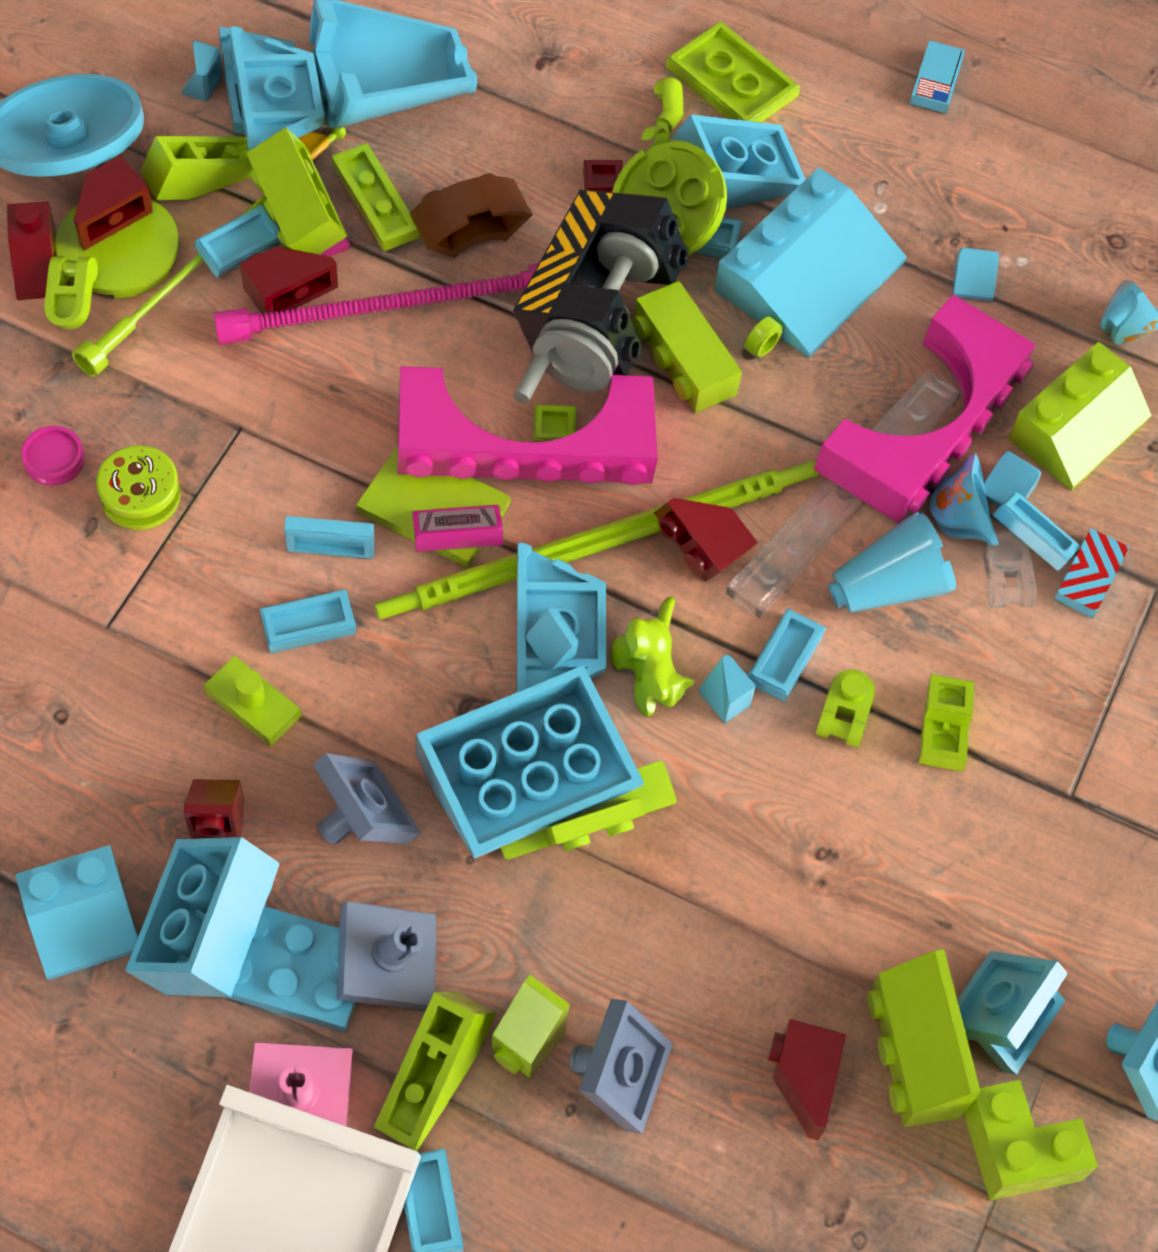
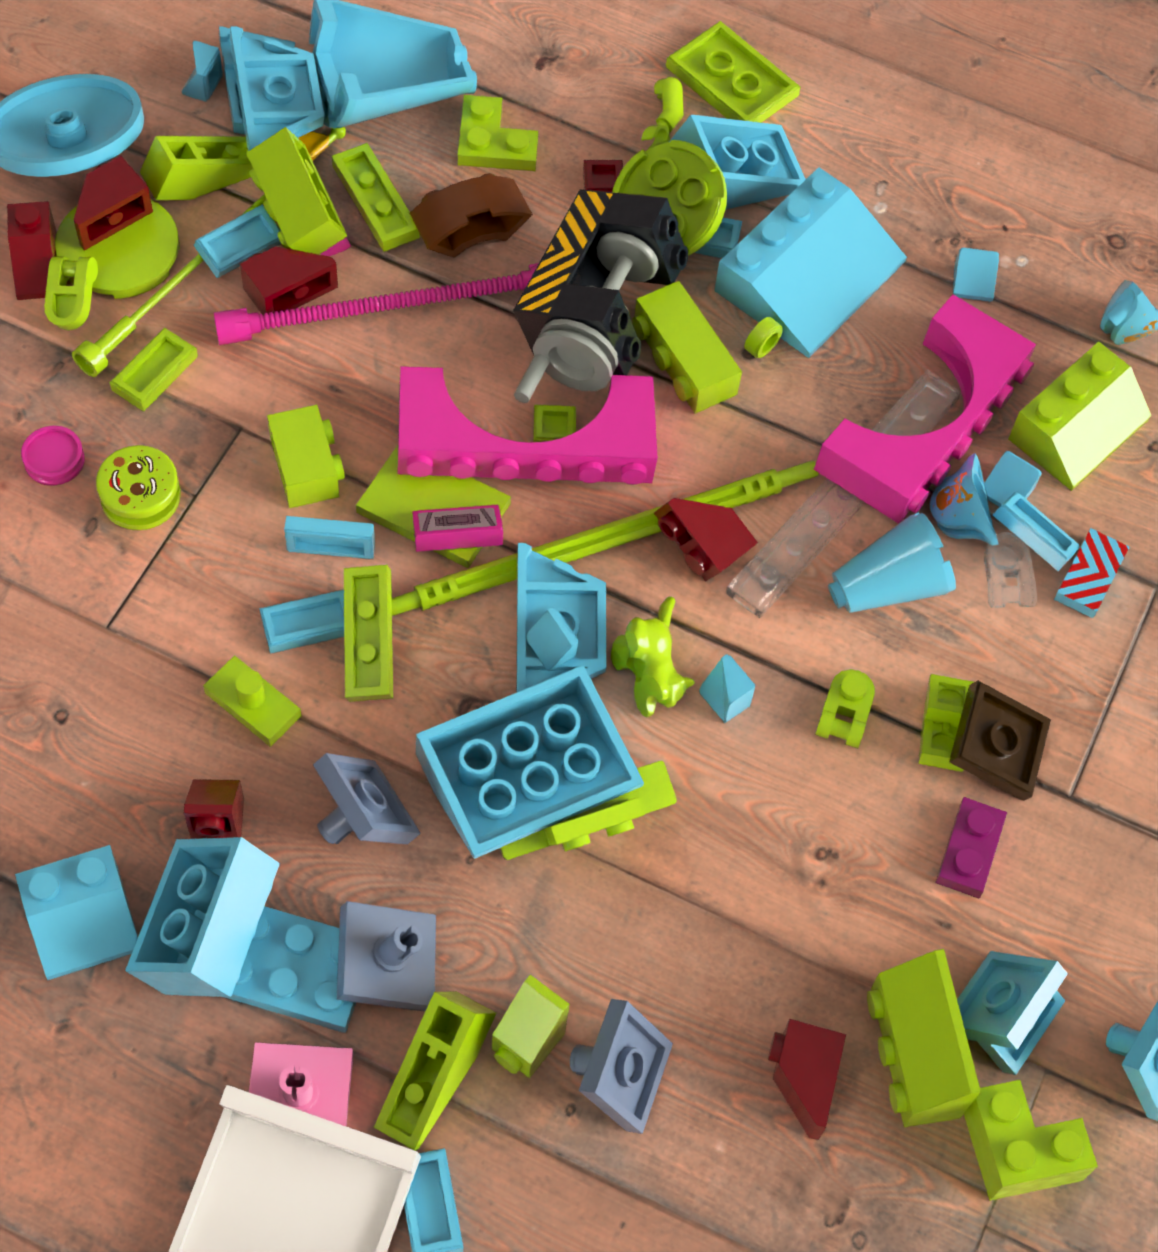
medium azure tile [748,608,826,702] -> none
medium azure tile [910,40,966,114] -> none
none -> lime tile [110,327,198,412]
none -> lime piece [267,404,345,508]
none -> lime plate [344,565,393,702]
none -> lime plate [458,95,538,171]
none -> magenta plate [935,797,1007,899]
none -> dark brown tile [949,680,1051,801]

